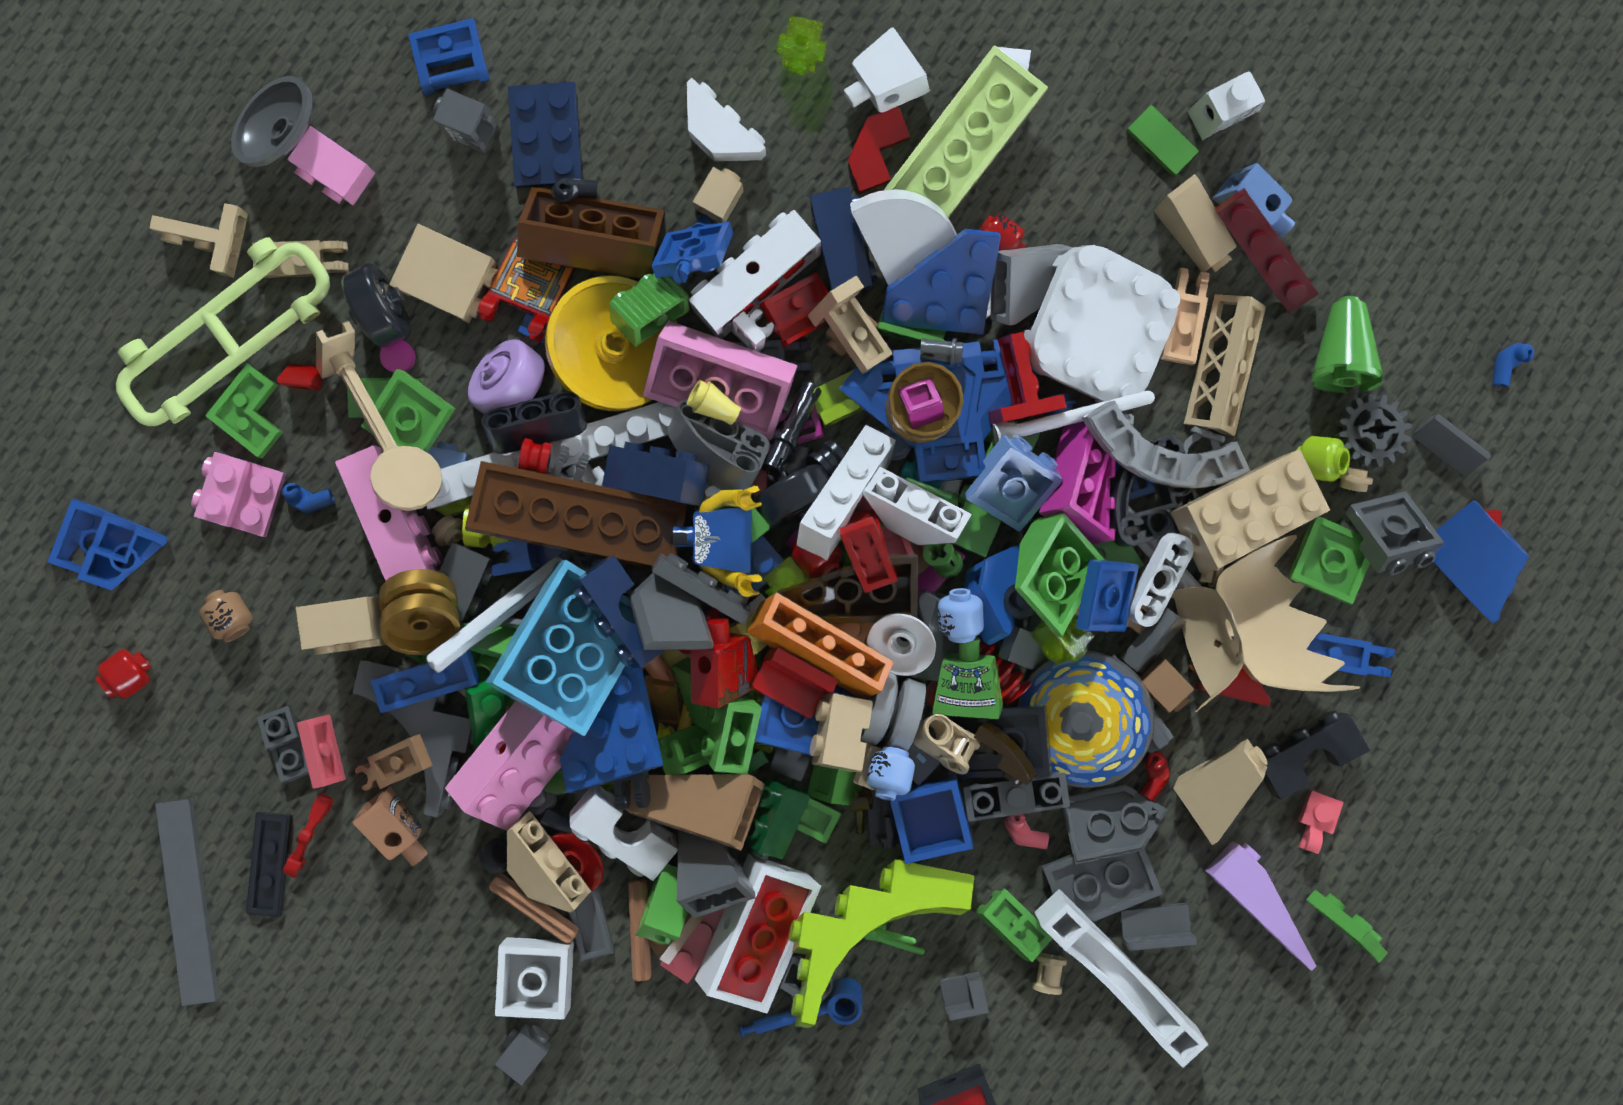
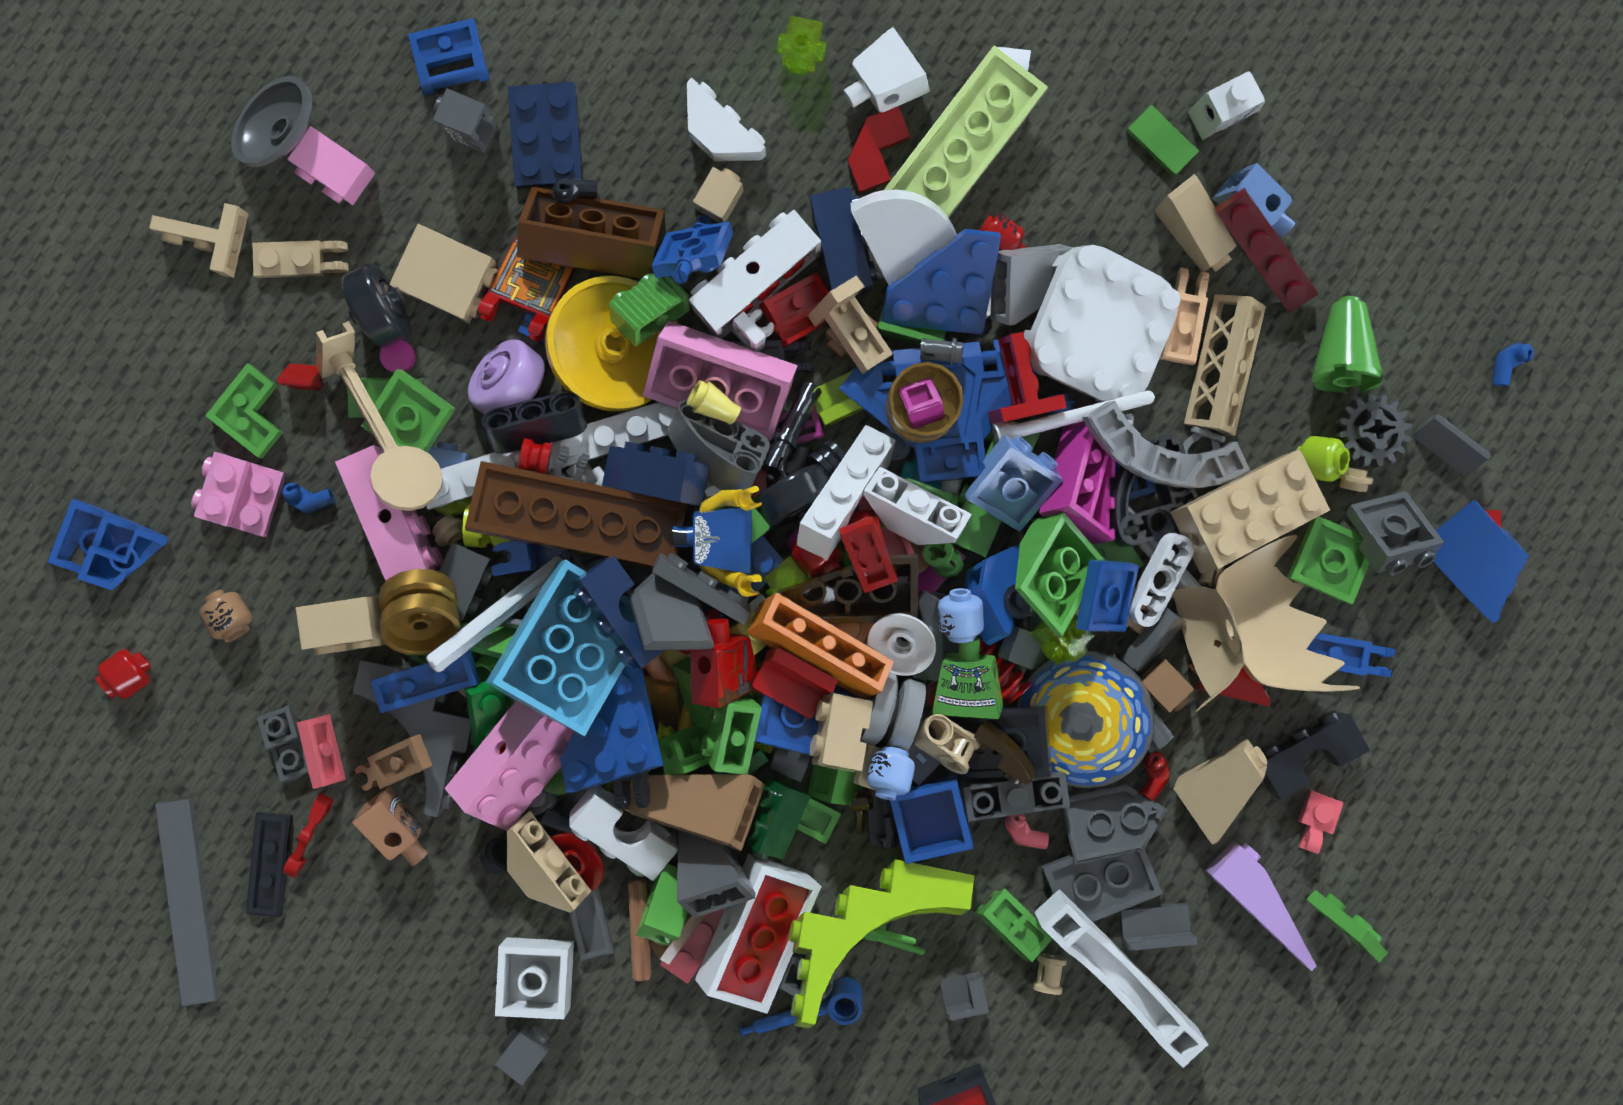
yellowish green bar [116,238,330,426] -> none
nougat axle [489,873,579,944] -> none

